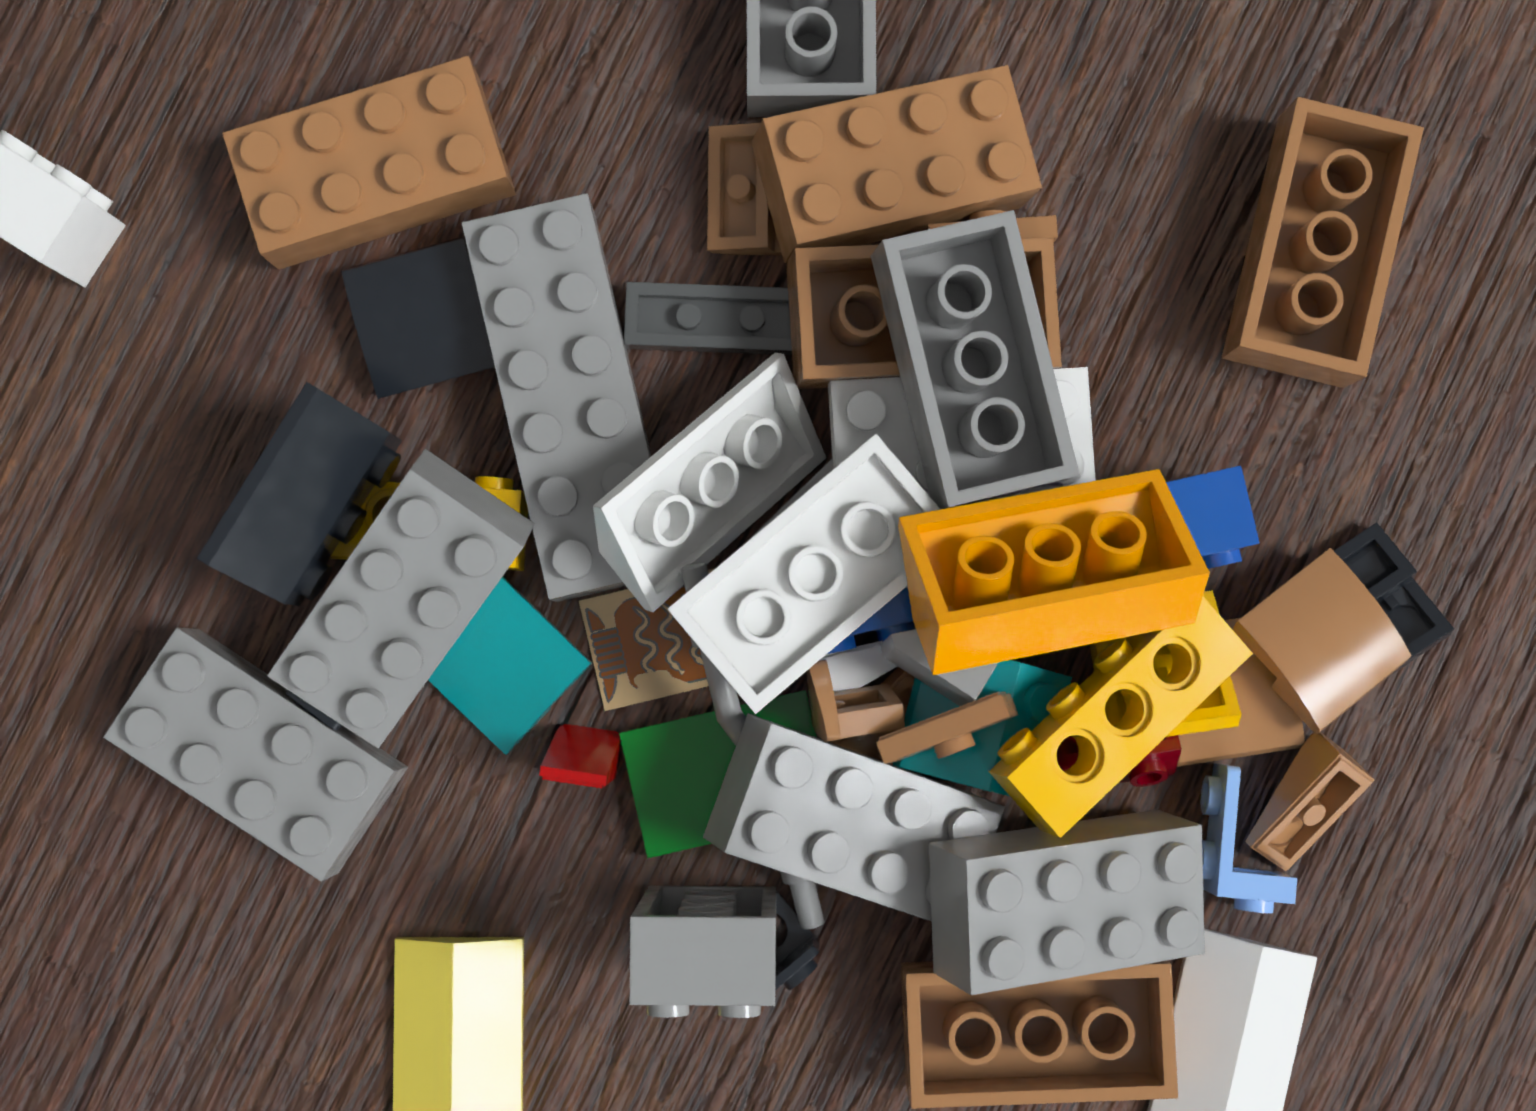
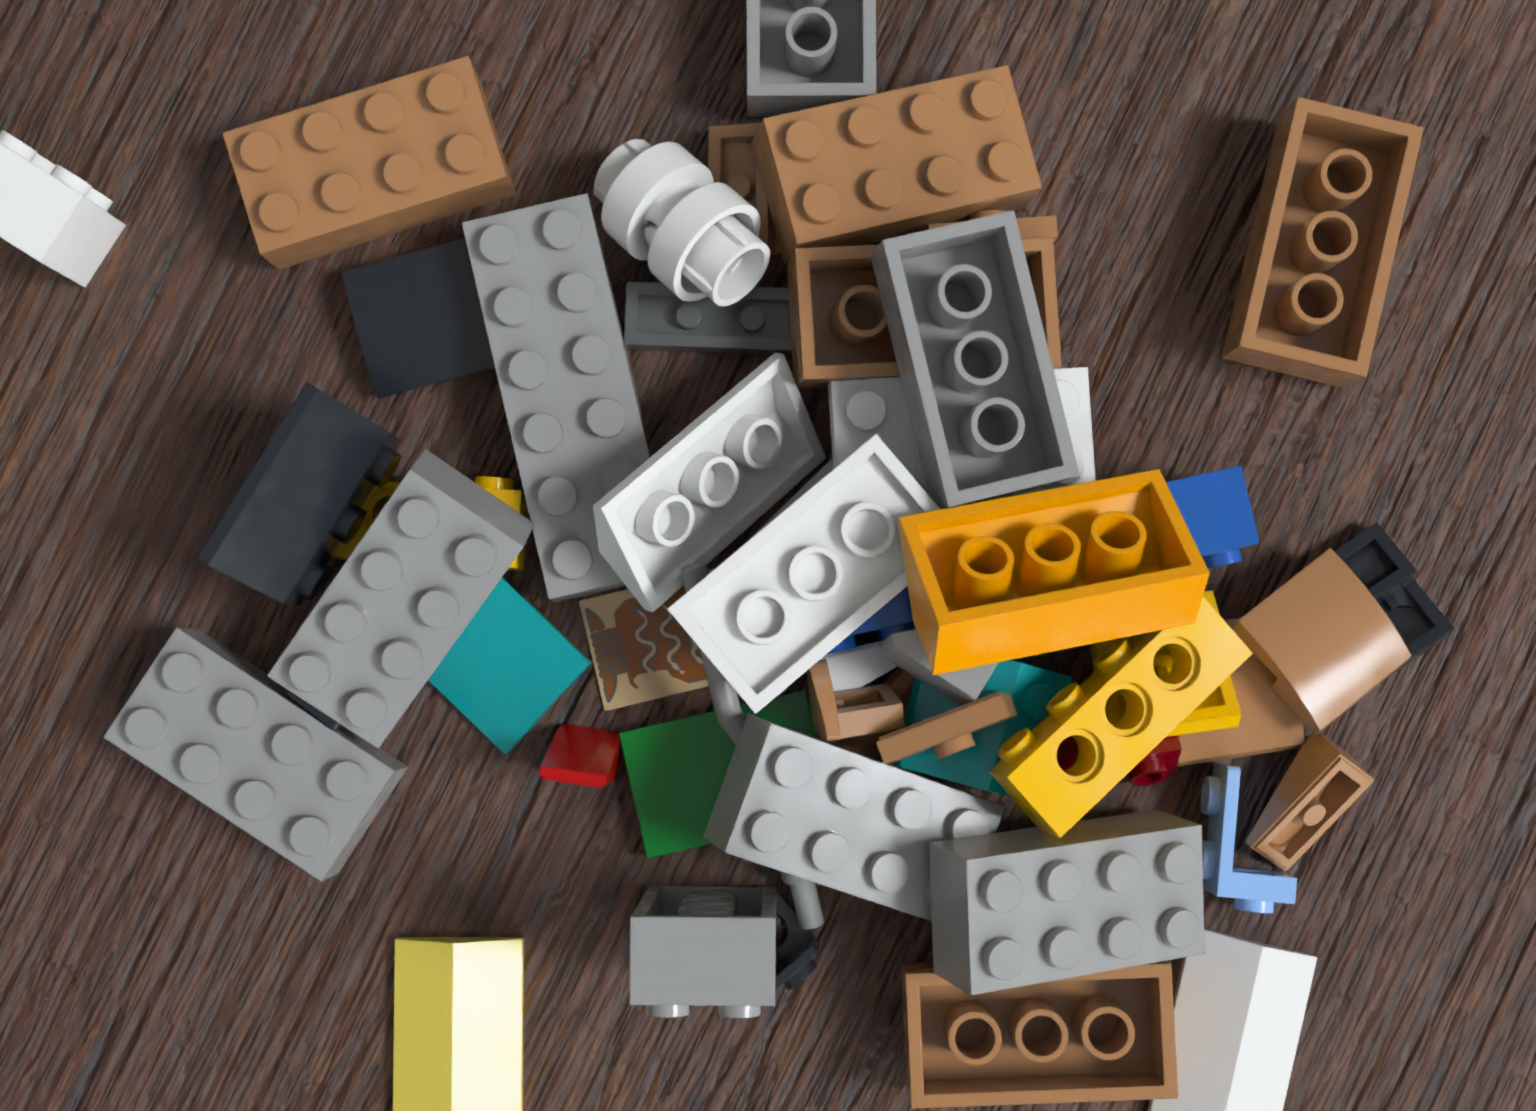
none -> white piece [594,139,770,306]

